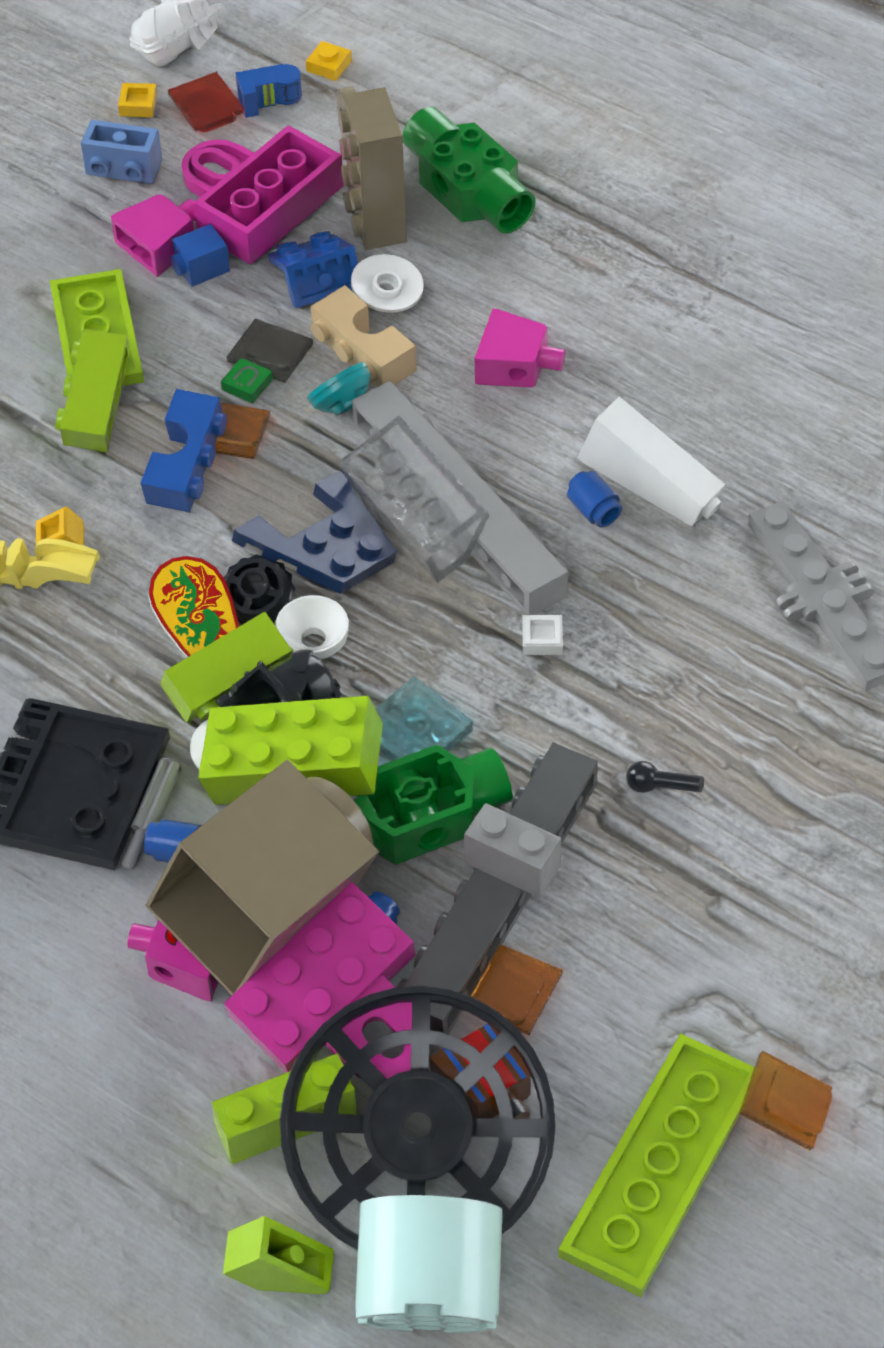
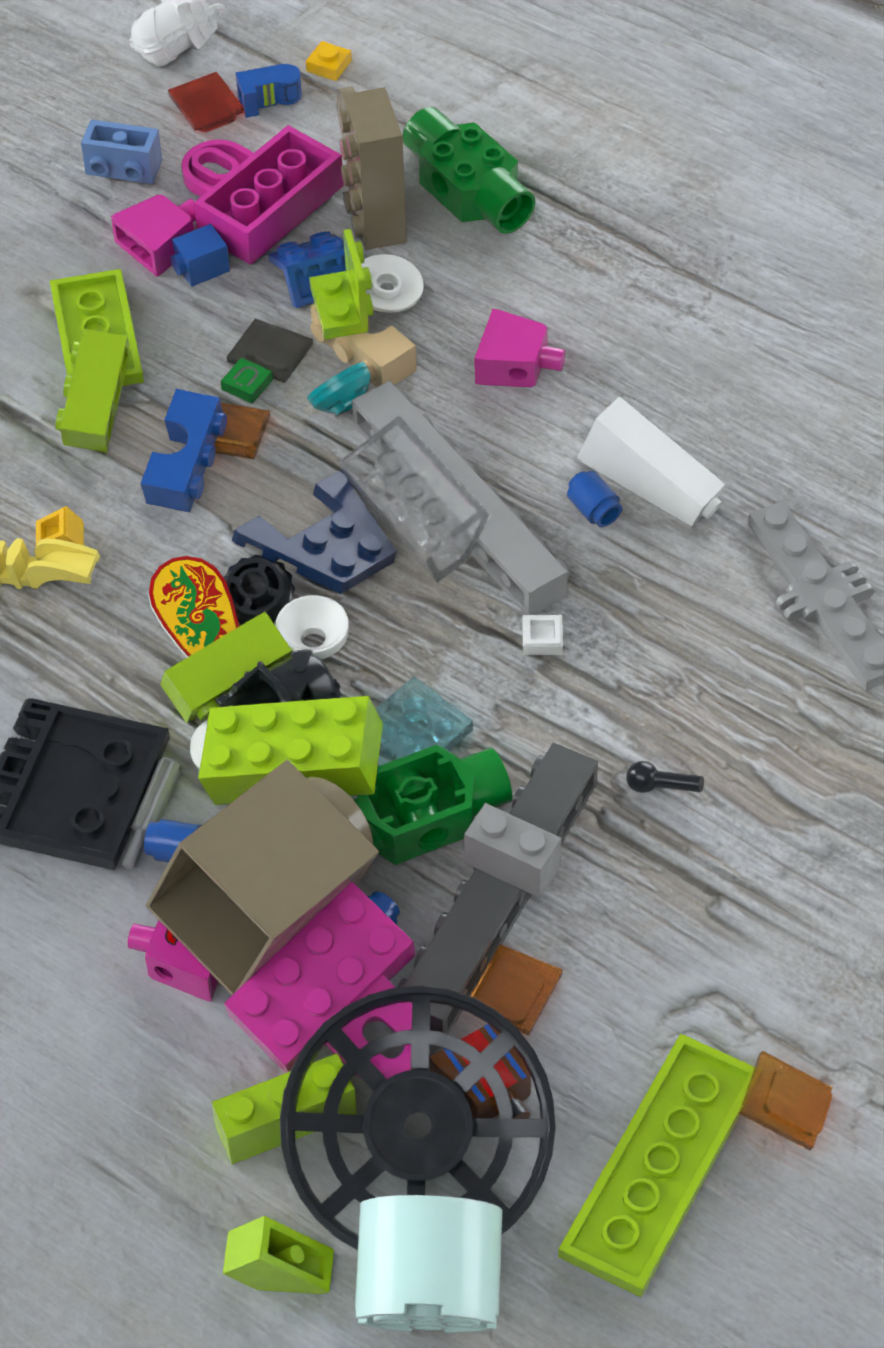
yellow plate [118,83,158,117] -> none
none -> lime bracket [309,229,374,340]

